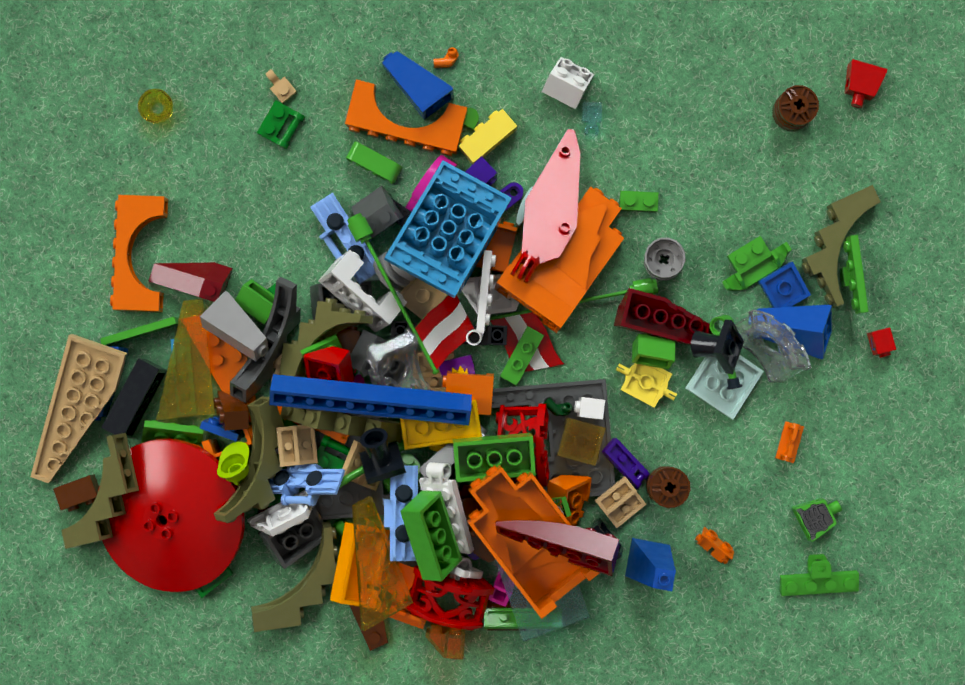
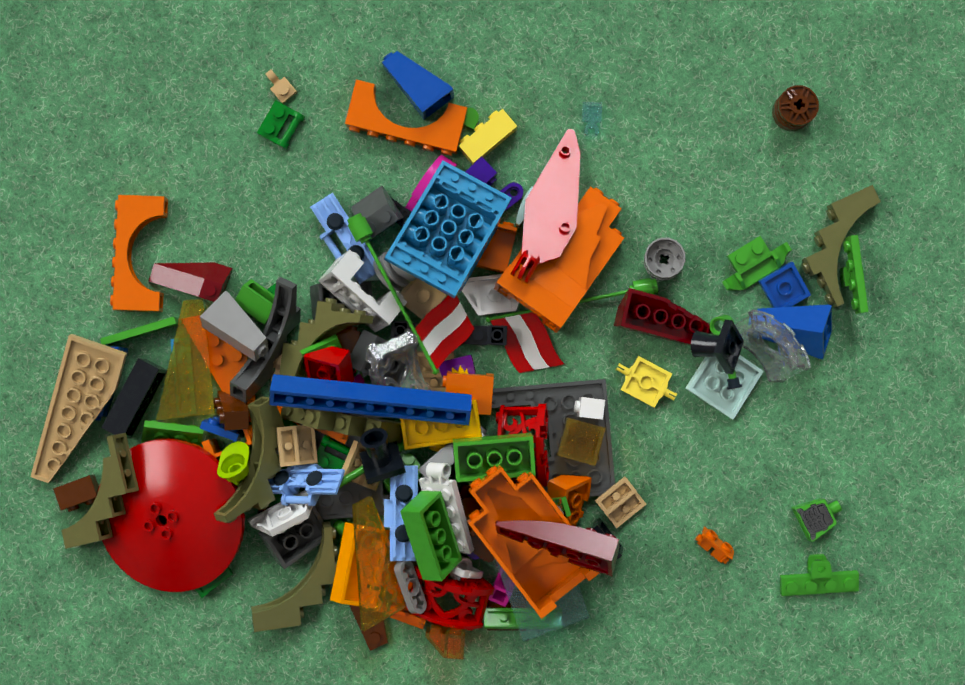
clear yellow piece [138,89,173,124] -> none
bright green beam [346,141,403,184] -> none
orange arm [433,47,459,68] -> none
white hinge [466,250,496,346] -> none
bright green plate [500,326,544,386] -> none
white slope [542,57,594,109] -> none
dark green arm [543,397,573,416] -> none
dark purple plate [602,438,650,489] -> none
bright green plate [619,191,659,212] -> none
blue slope [625,538,676,591] -> none
bright green piece [632,334,675,370] -> none
reddish brown wheel [646,466,690,508] -> none
orange hinge [775,421,804,463] -> none
red torso [845,59,888,108] -> none
red brick [867,327,896,358] -> none
none -> light grey beam [394,561,427,614]

